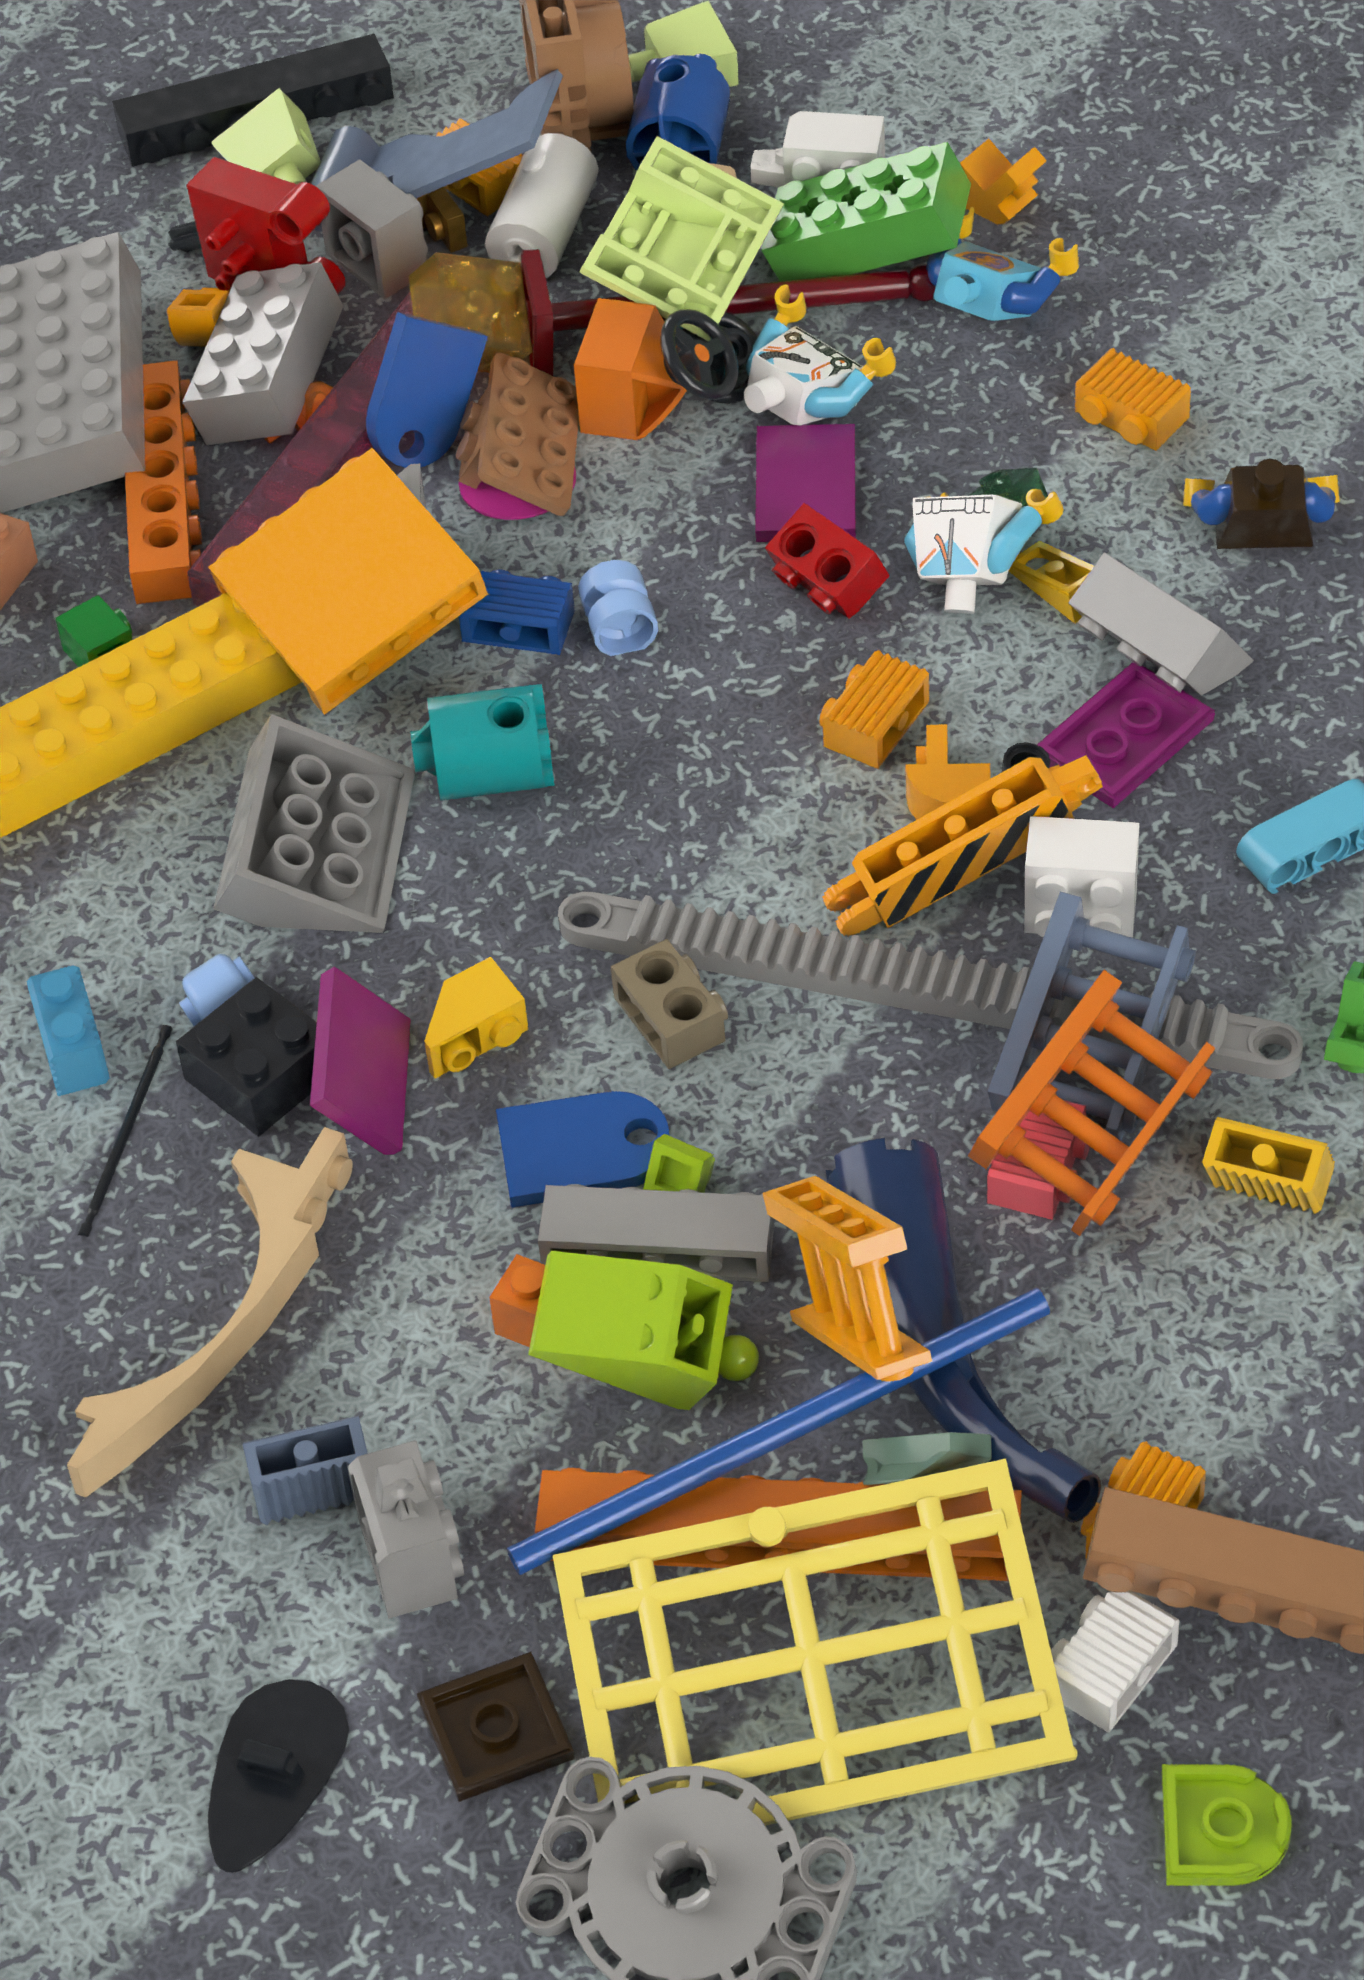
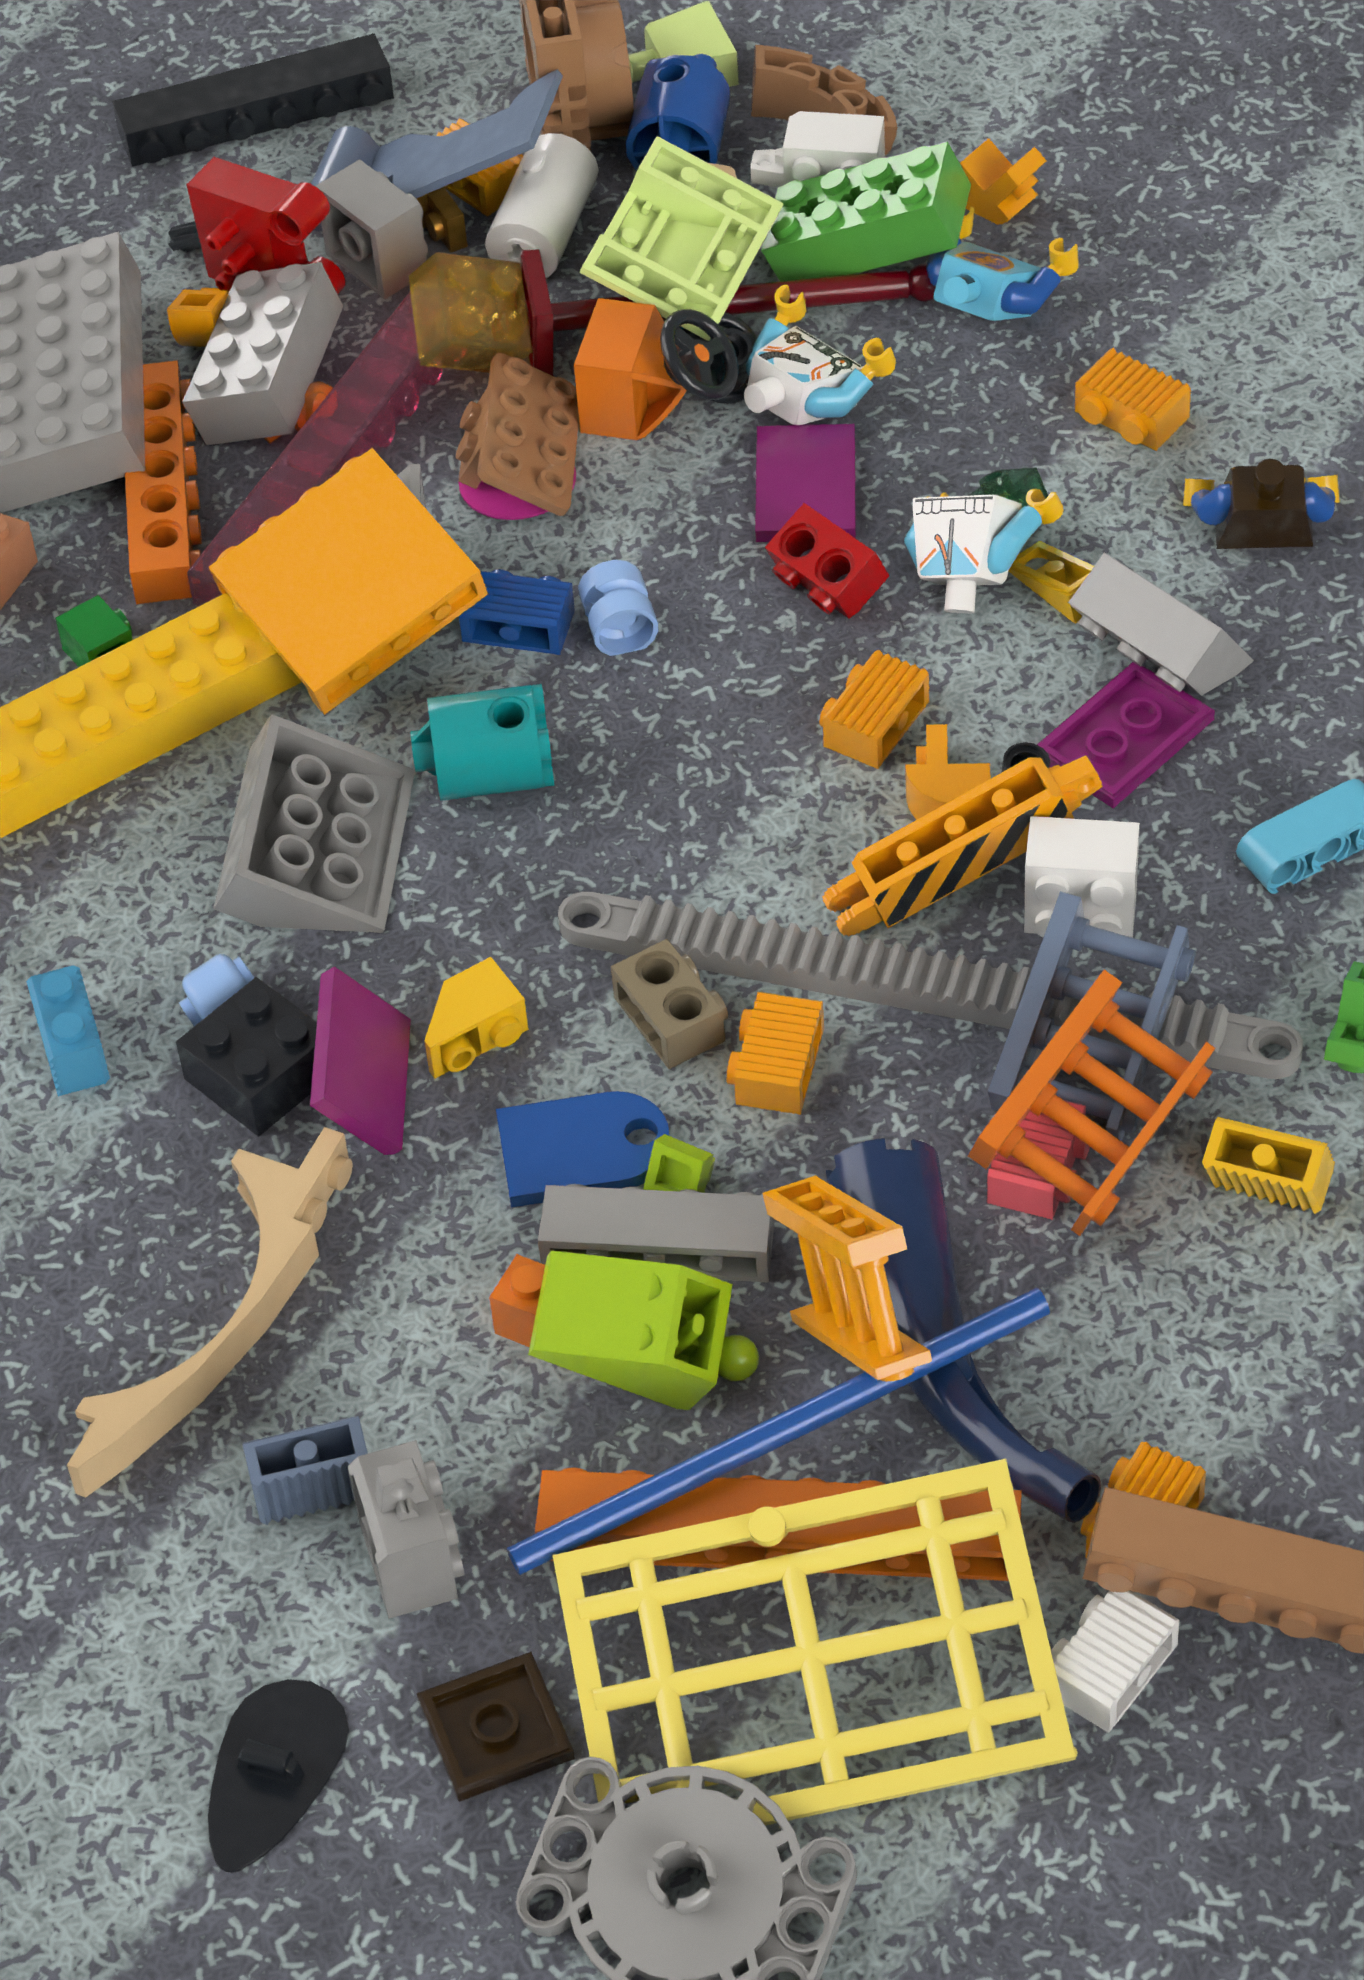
black piece [78,1025,172,1237] -> none
yellowish green torso [211,88,321,184] -> none
blue tile [366,312,488,468] -> none
sand green slope [862,1432,992,1485] -> none
lime tile [1161,1764,1292,1886] -> none
none -> light orange brick [726,992,824,1115]
none -> medium nougat brick [751,45,897,156]

